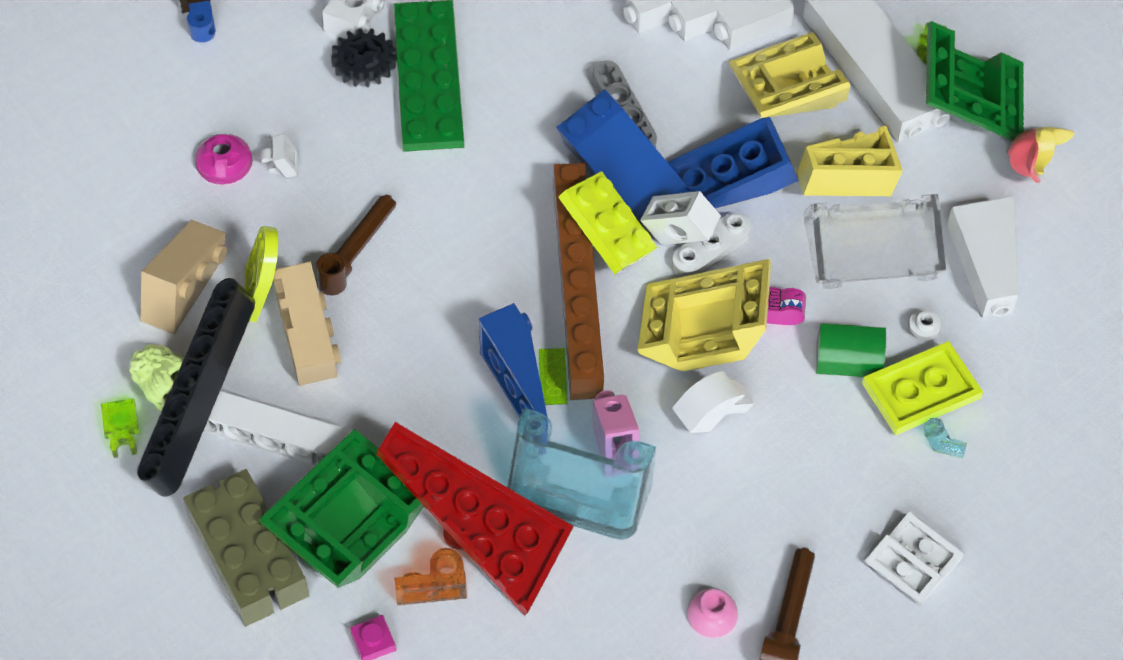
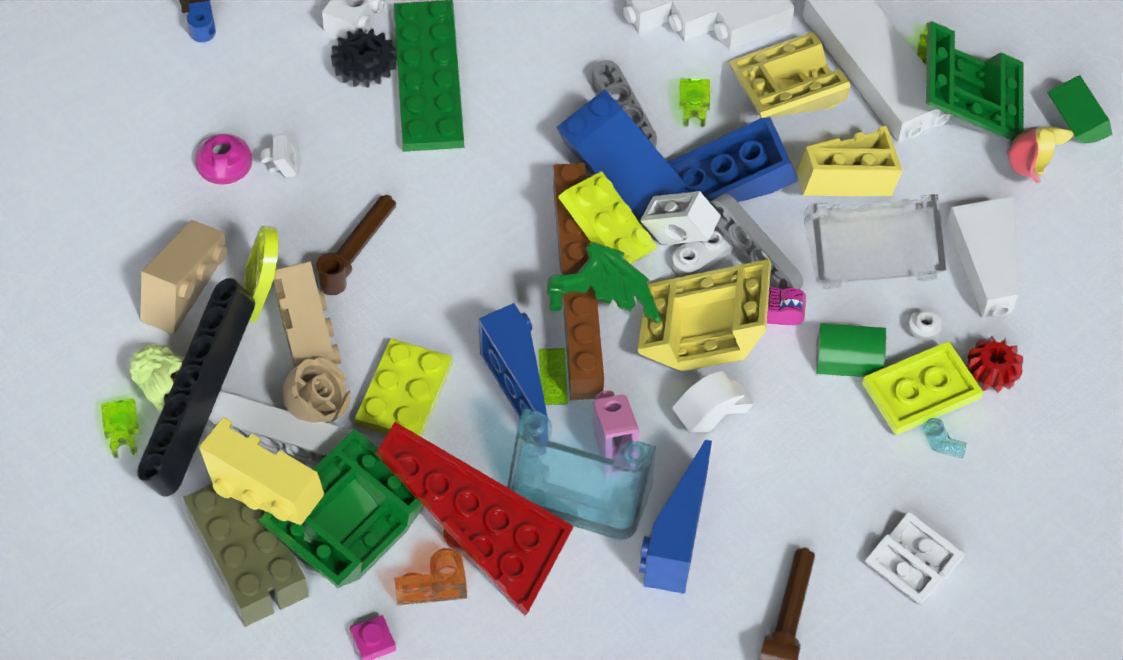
bright pink piece [687,588,738,638] -> none
none -> light yellow wedge [199,417,324,525]
none -> tan cylinder [282,357,351,423]
none -> neon yellow plate [355,338,453,436]
none -> green animal [546,242,661,323]
none -> blue slope [639,439,712,594]
none -> clear neon green plate [679,78,710,127]
none -> light grey beam [710,193,803,289]
none -> red gear [966,336,1024,394]
none -> green brick [1047,75,1112,143]

